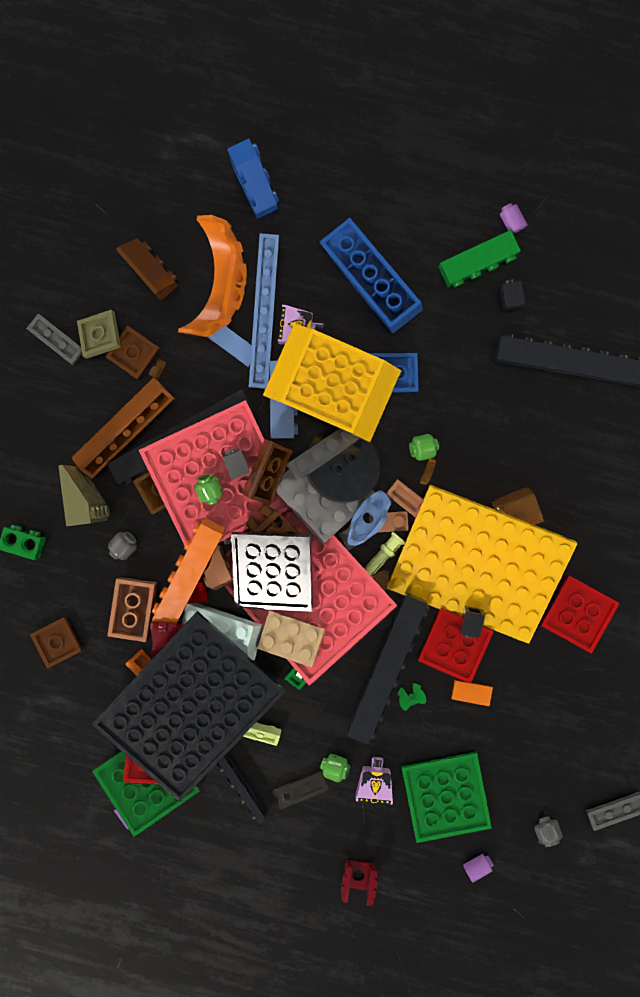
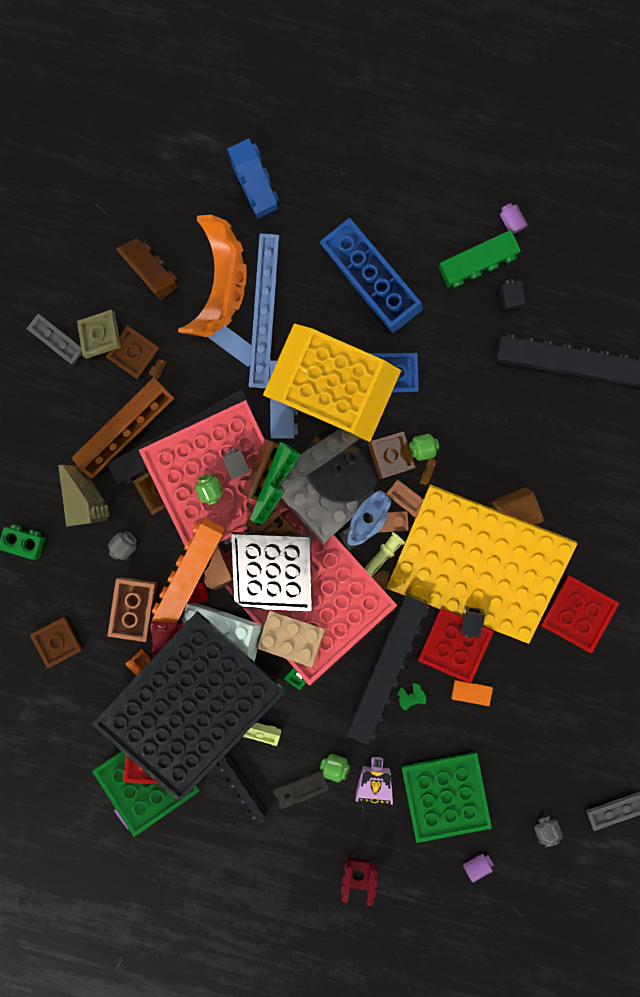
torso [278,305,323,344] -> none
none -> green slope [250,442,301,524]
none -> reddish brown plate [368,431,416,479]

